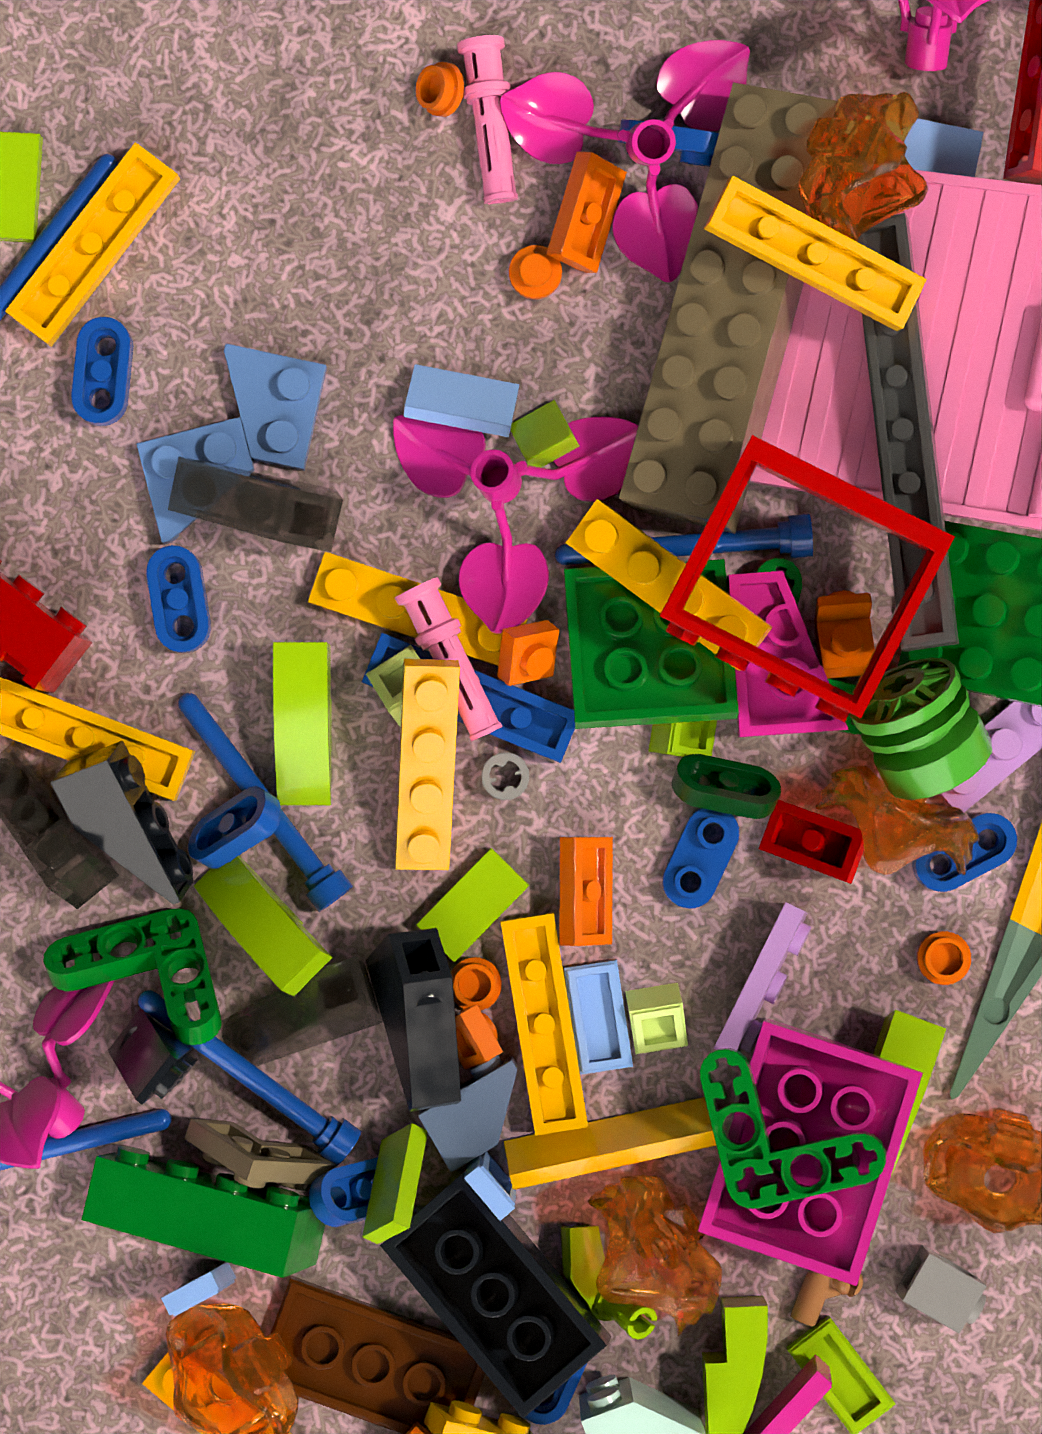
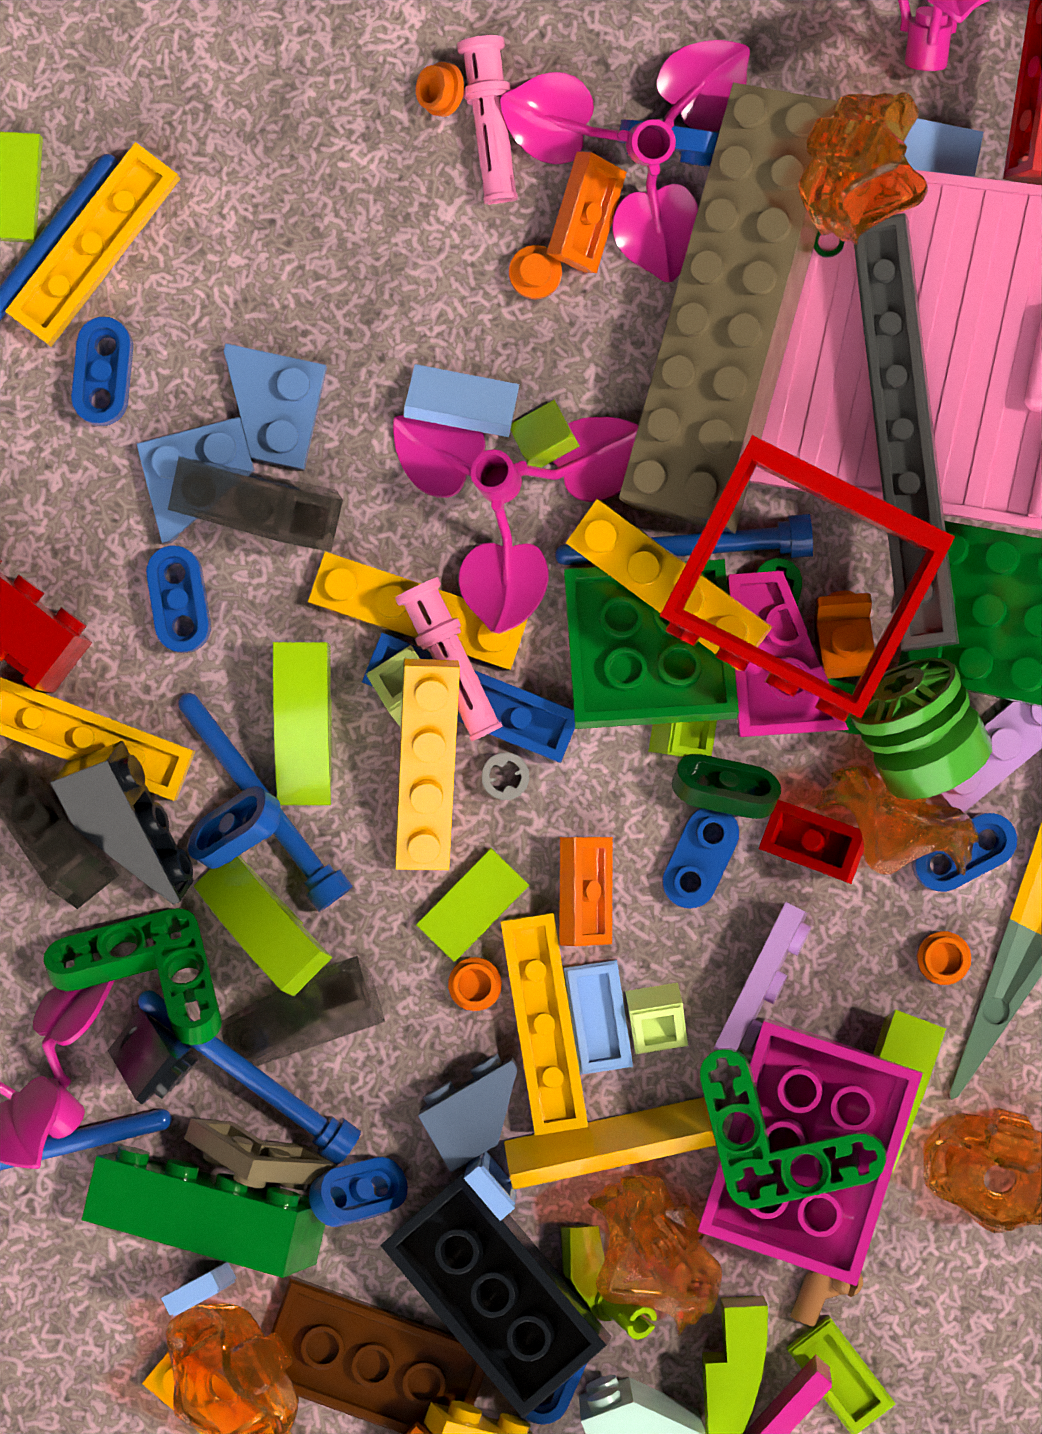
lime tile [362,1123,427,1244] -> none
black slope [365,928,461,1112] -> none
orange plate [455,1004,503,1069] -> none
orange plate [497,620,559,686] -> none
yellow plate [704,176,927,331] -> none
light grey brick [895,1245,987,1334] -> none

